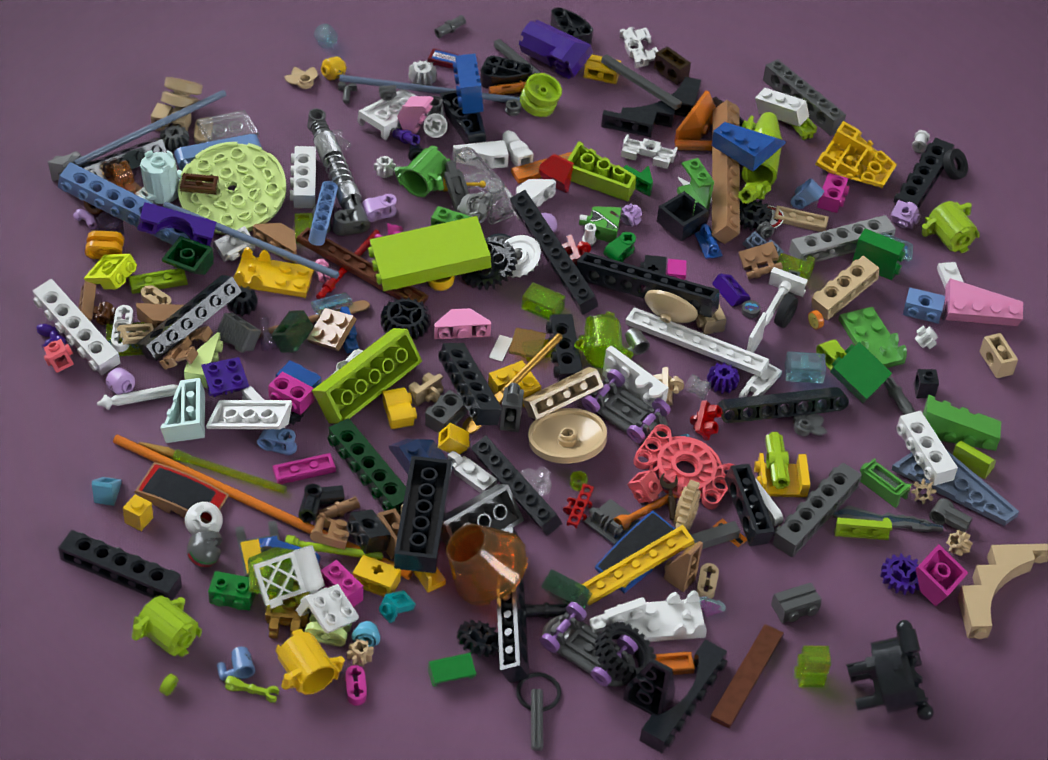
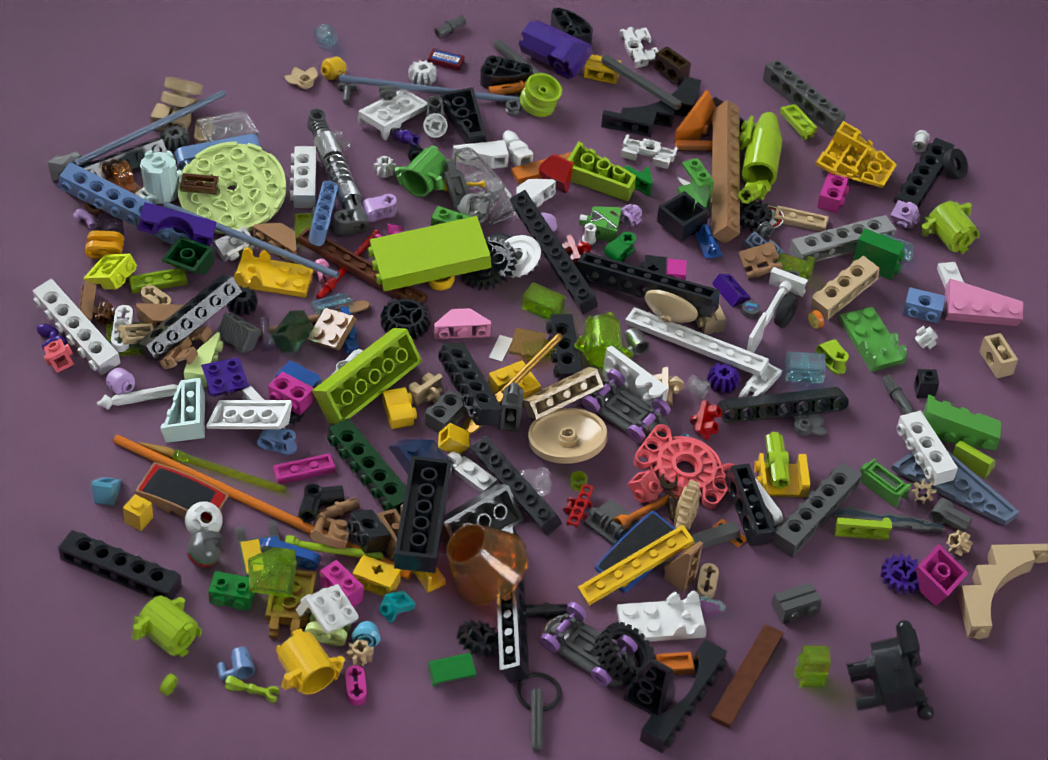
white piece [253,545,325,608] -> none
bright pink slope [397,96,434,134] -> none
blue wedge [453,53,484,114] -> none
clear green brick [541,569,592,609] -> none
white hinge [589,597,647,633] -> none
blue wedge [712,122,786,171] -> none
white brick [755,88,809,127] -> none
medium blue piece [791,178,824,209] -> none
green brick [830,342,892,403] -> none

